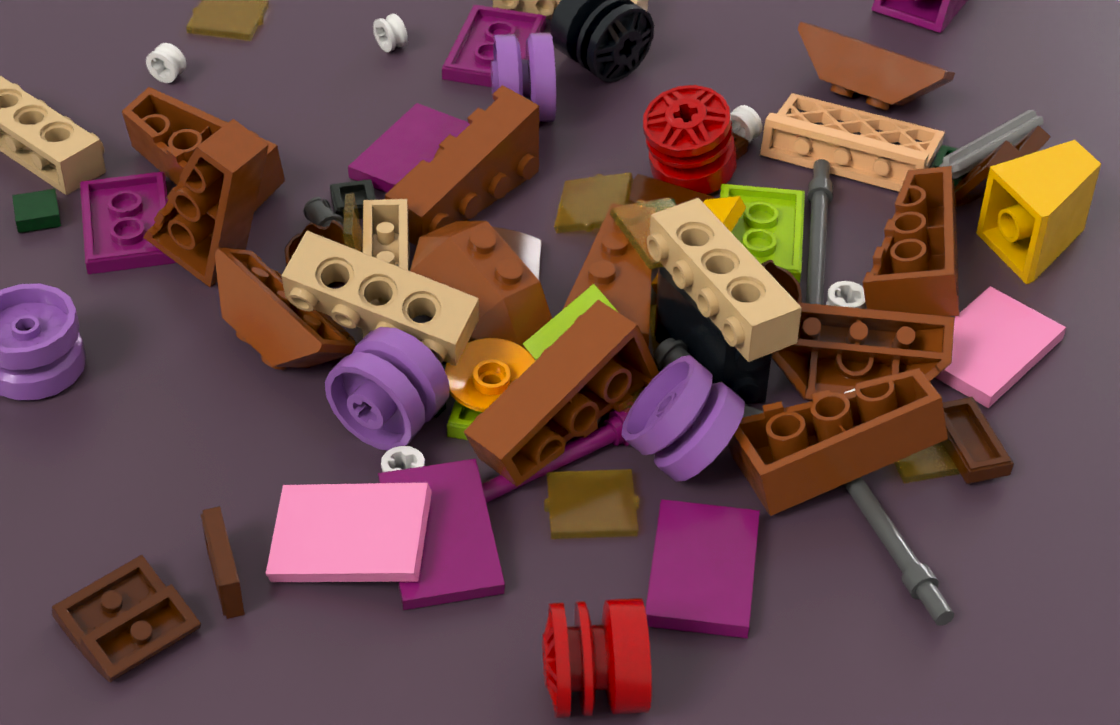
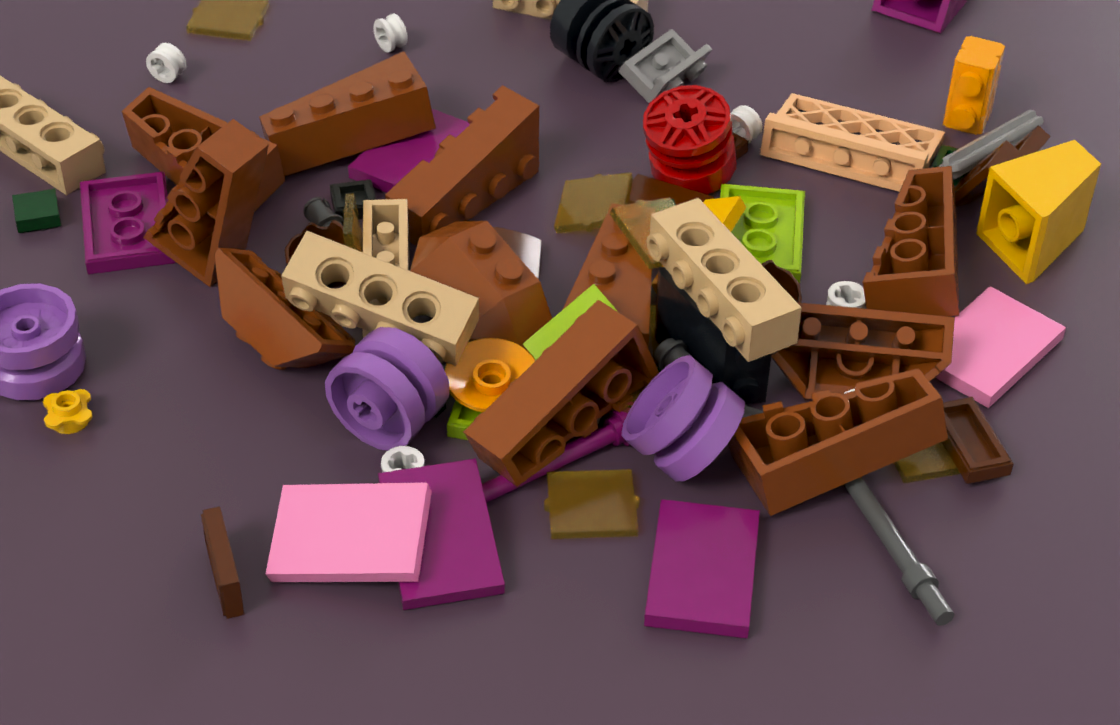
reddish brown slope [52,555,201,682] -> none
magenta tile [442,5,546,87] -> none
medium lavender wheel [491,32,556,122] -> none
red wheel [542,598,652,718] -> none
dark orange wedge [798,22,955,110] -> none
dark grey bar [806,159,833,305] -> none
none -> yellow plate [43,389,93,434]
none -> dark orange wedge [259,51,436,176]
none -> light grey bracket [618,29,712,103]
none -> light orange brick [943,36,1005,135]

